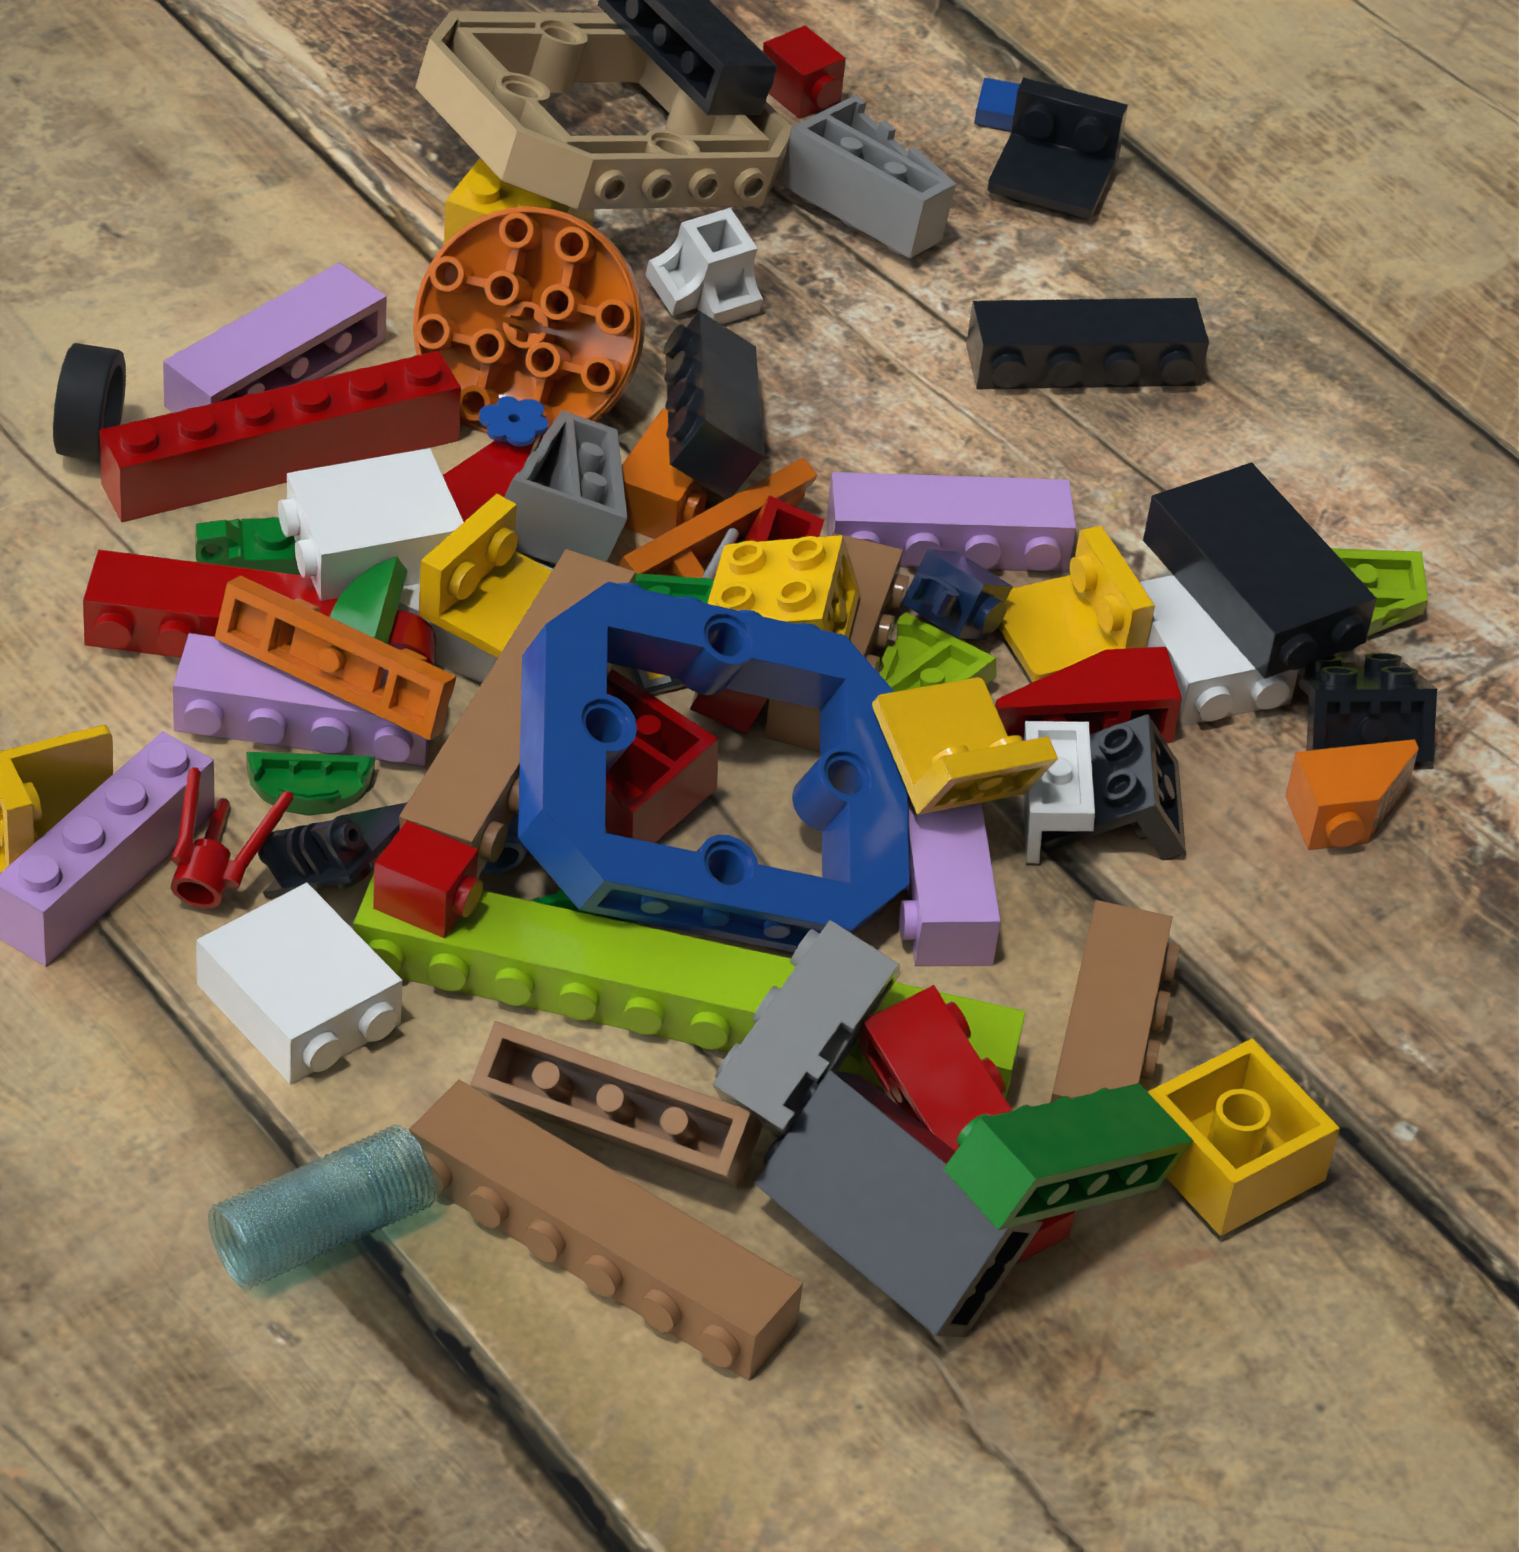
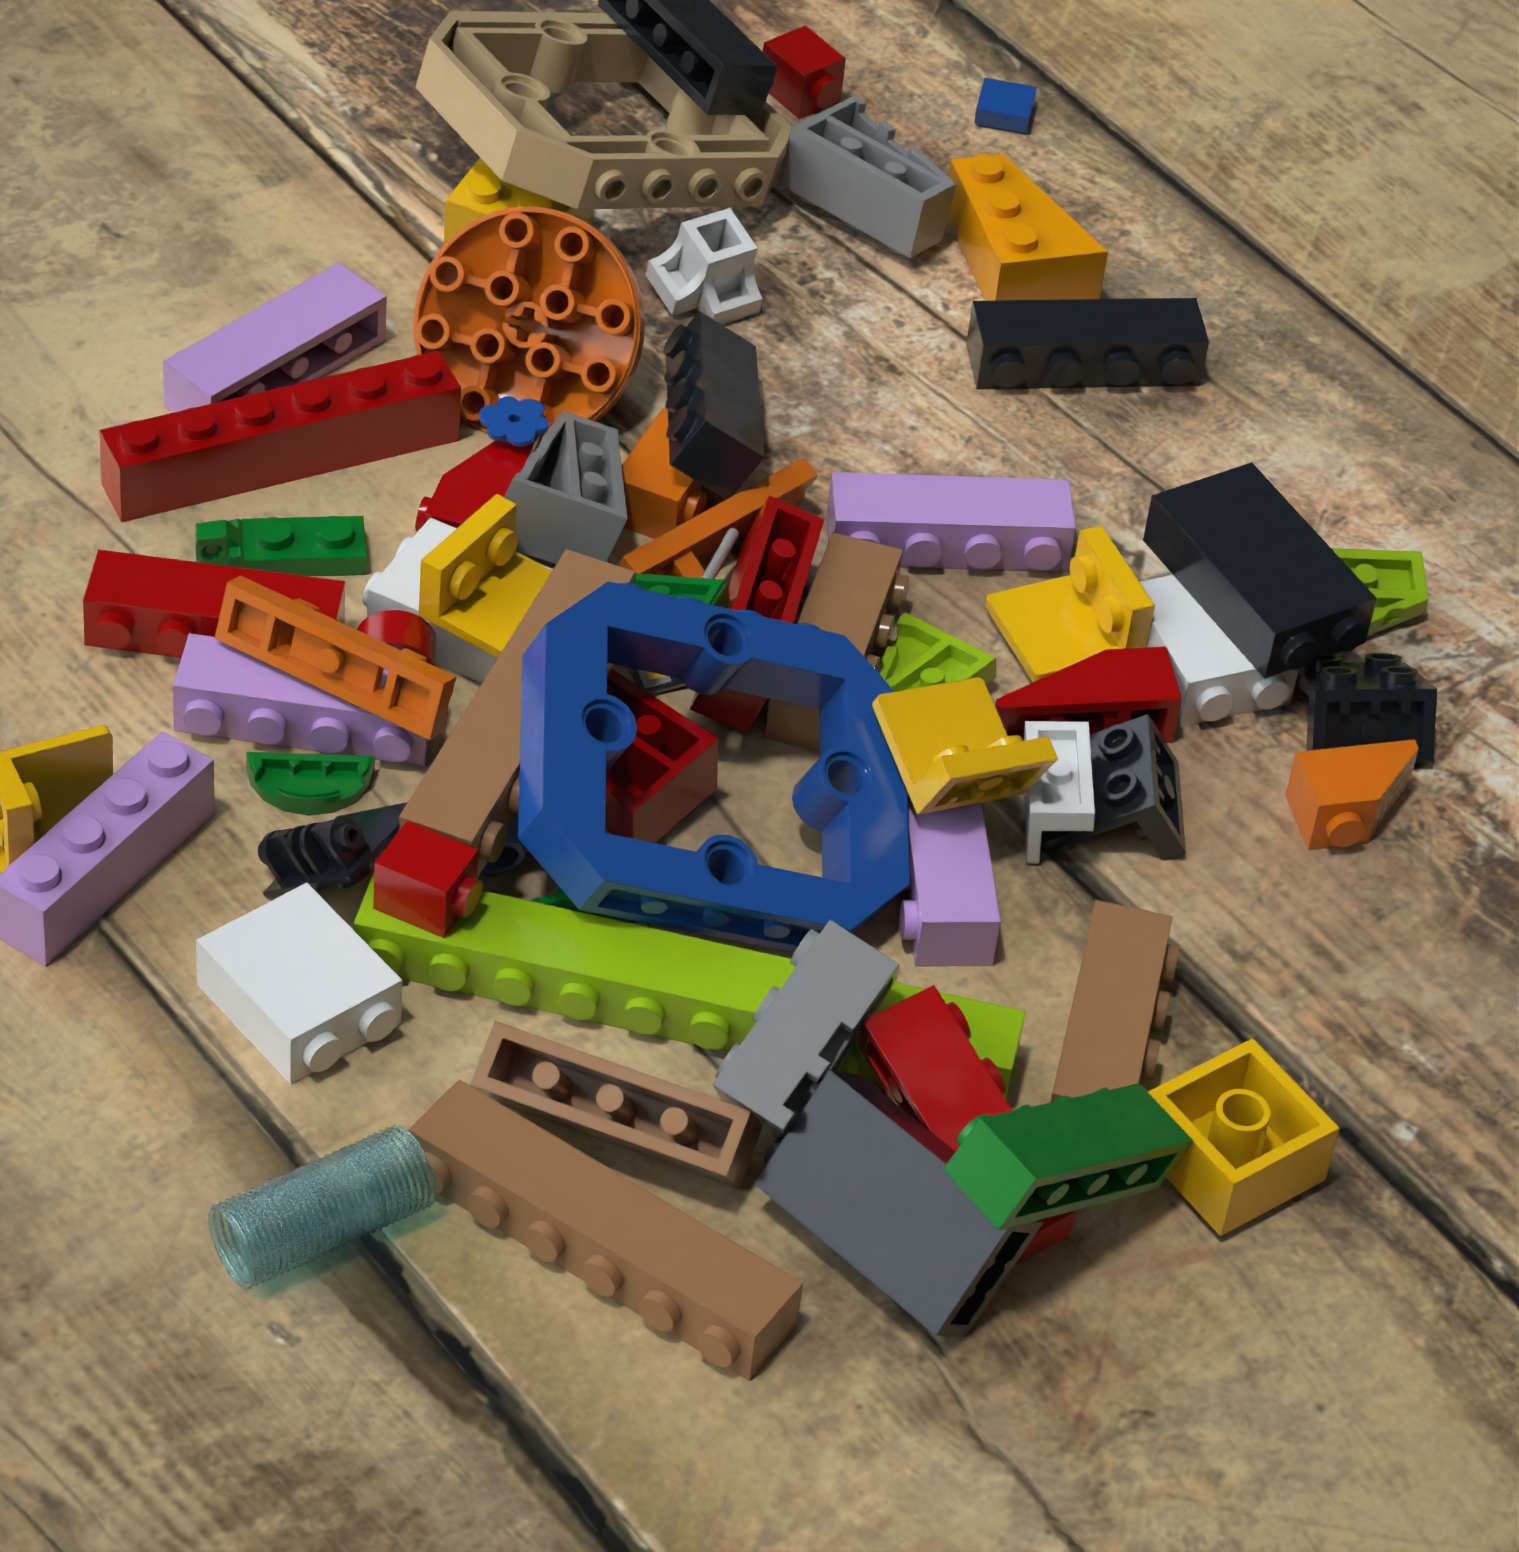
black tyre [53,343,126,461] -> none
red plant [170,767,294,908] -> none
white brick [278,448,464,601] -> none
green tile [330,556,408,644] -> none
yellow bracket [708,535,860,639] -> none
dark blue brick [901,549,1013,640] -> none
black bracket [987,77,1128,218] -> none
none -> light orange wedge [947,153,1108,301]

